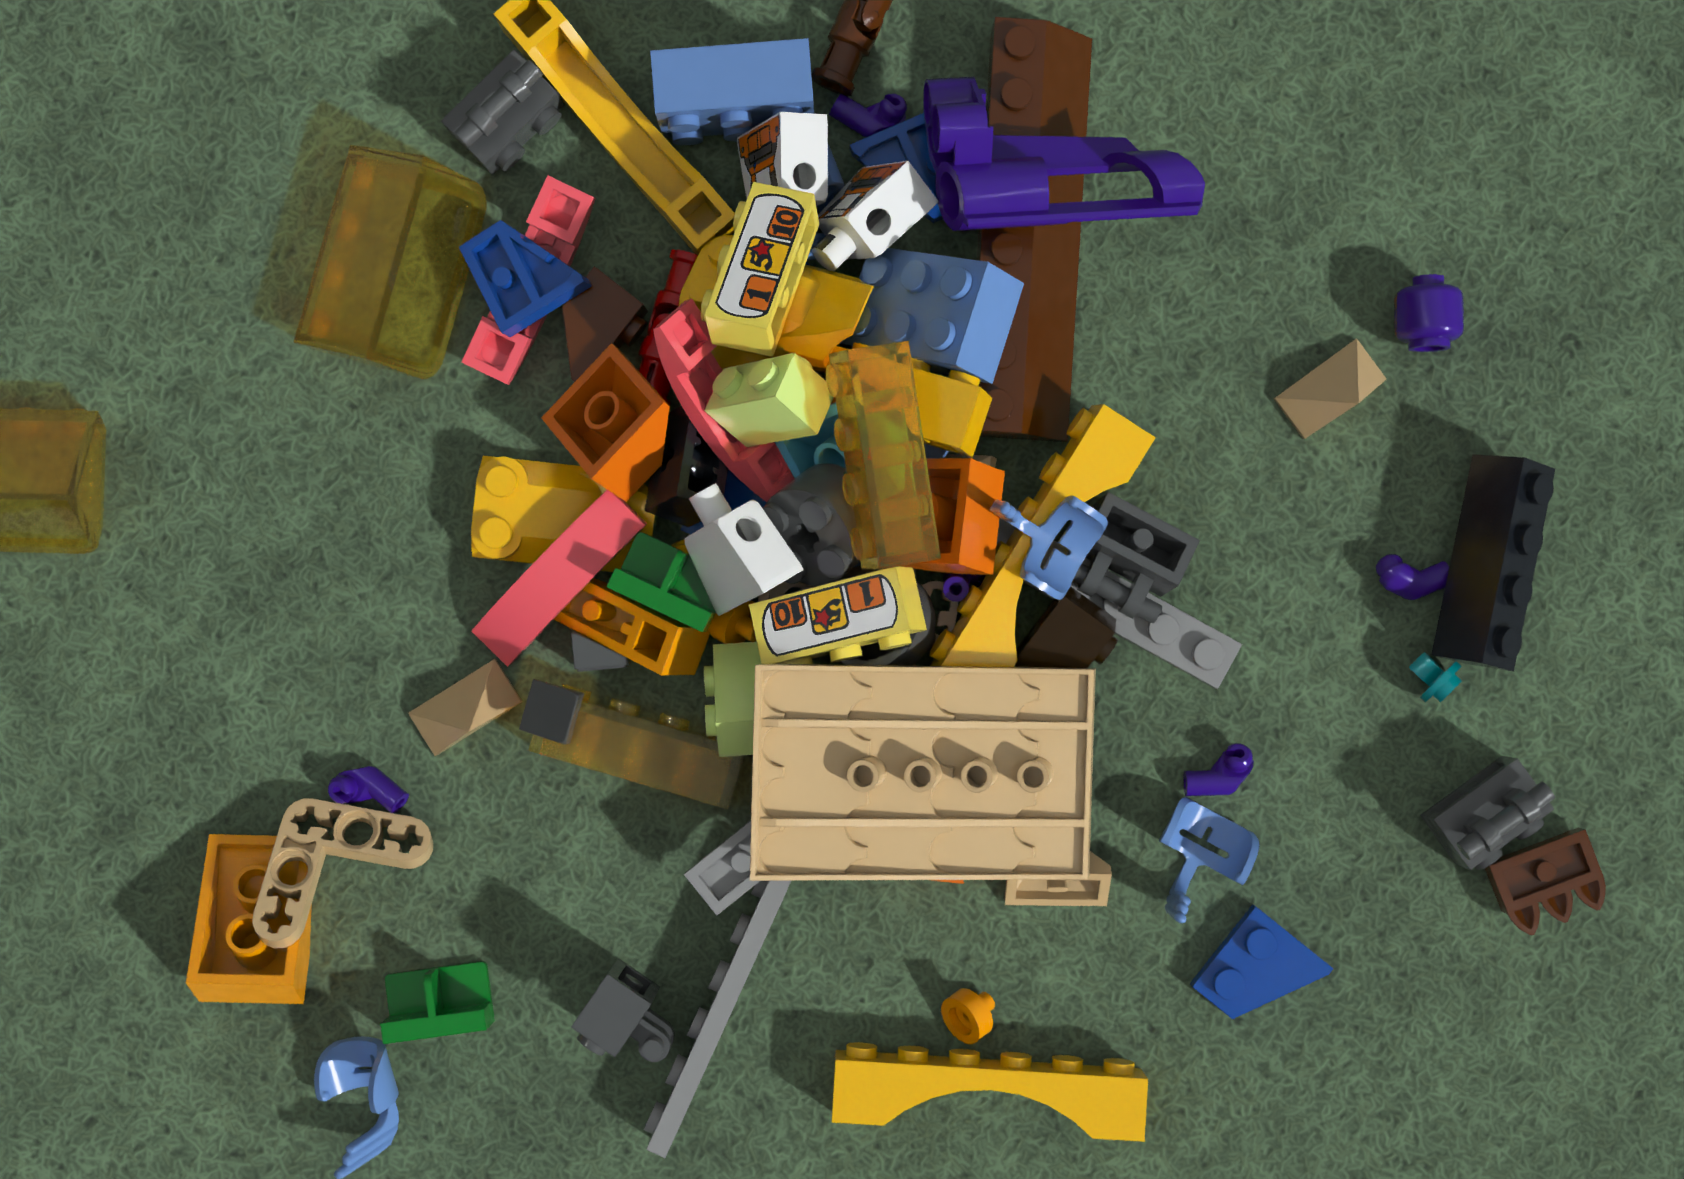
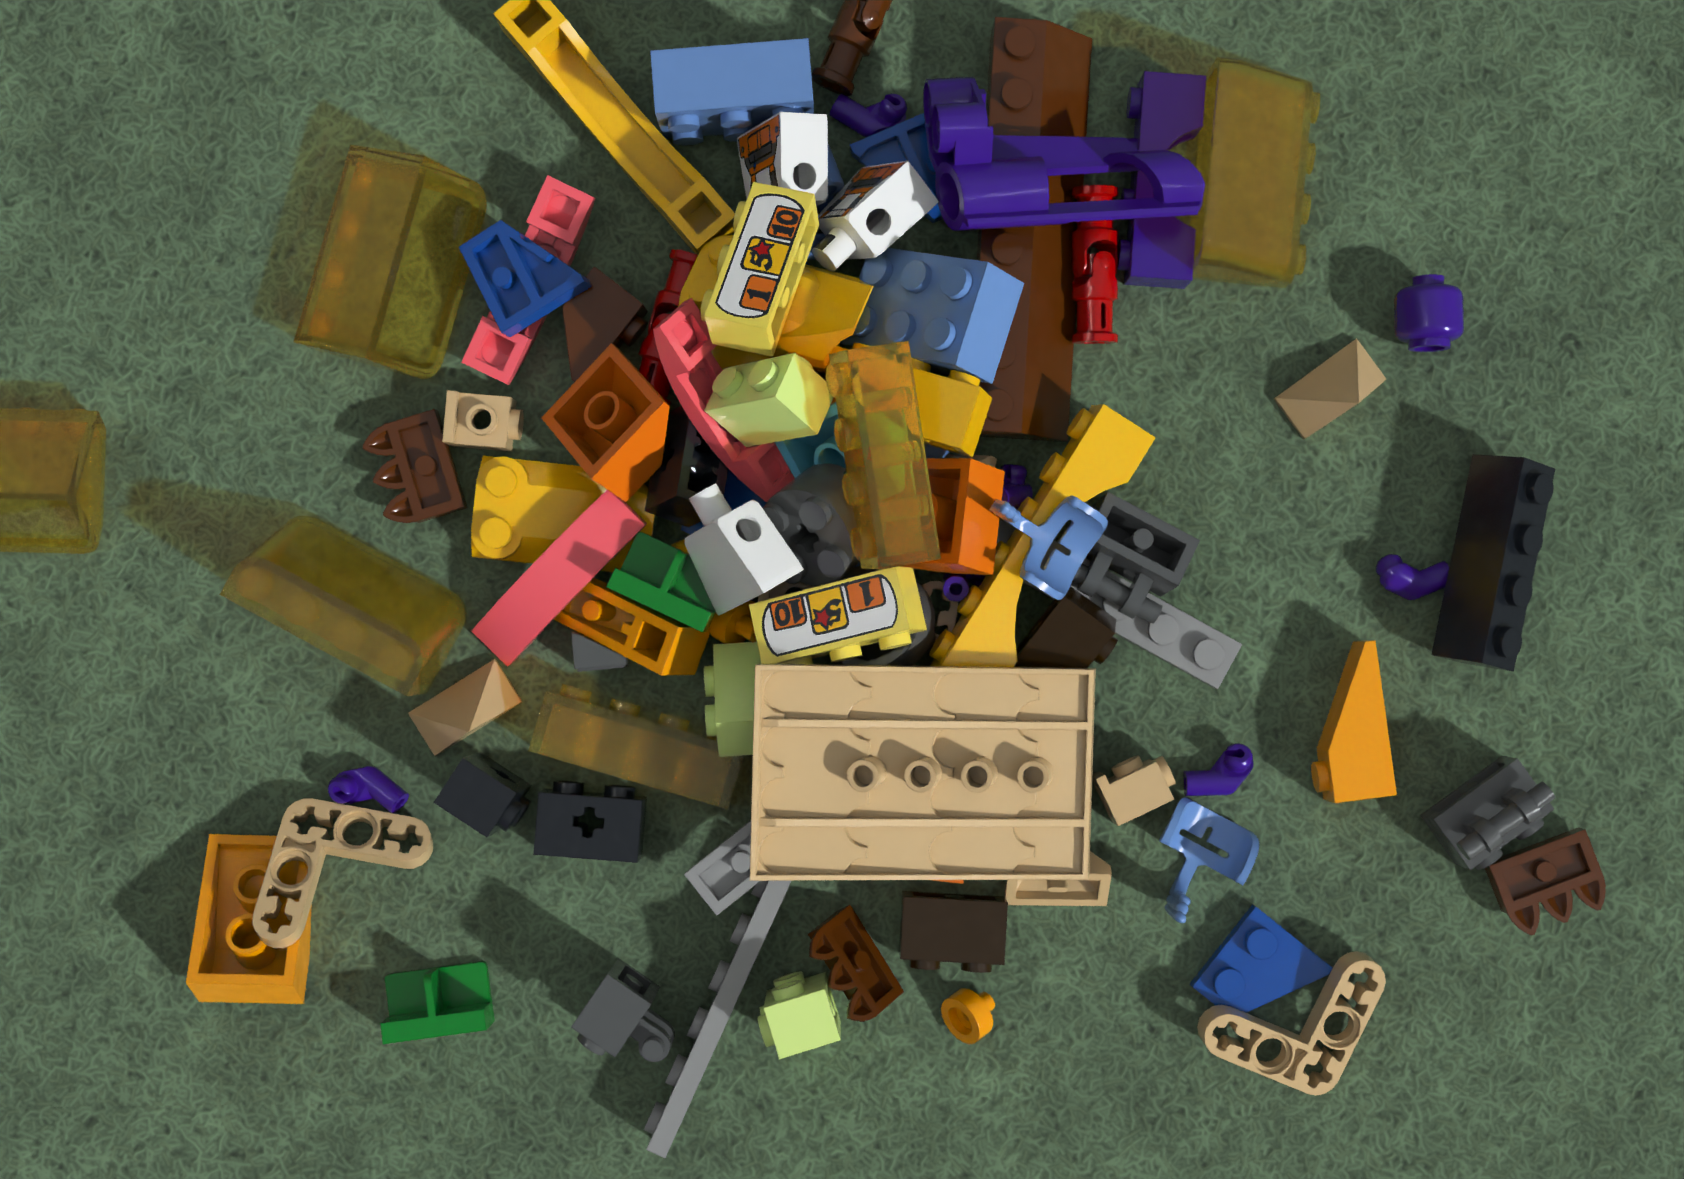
medium blue helmet [314,1036,399,1179] -> none
dark grey brick [441,49,564,176] -> none
dark grey slope [519,679,584,745] -> none
yellow arch [832,1042,1148,1142] -> none
teal plate [1409,652,1462,702] -> none
none -> clear yellow windscreen [219,516,467,696]
none -> reddish brown plate [363,409,468,523]
none -> black brick [433,752,532,837]
none -> tan brick [442,390,524,452]
none -> black brick [533,780,647,863]
none -> yellowish green brick [757,971,841,1059]
none -> reddish brown plate [808,905,904,1022]
none -> dark brown brick [899,891,1008,973]
none -> dark purple arm [1000,464,1033,510]
none -> red piece [1072,185,1118,344]
none -> tan brick [1092,755,1176,826]
none -> dark purple arch [1117,71,1206,289]
none -> clear yellow windscreen [1190,57,1320,288]
none -> tan beam [1197,951,1386,1096]
none -> light orange slope [1311,640,1397,803]

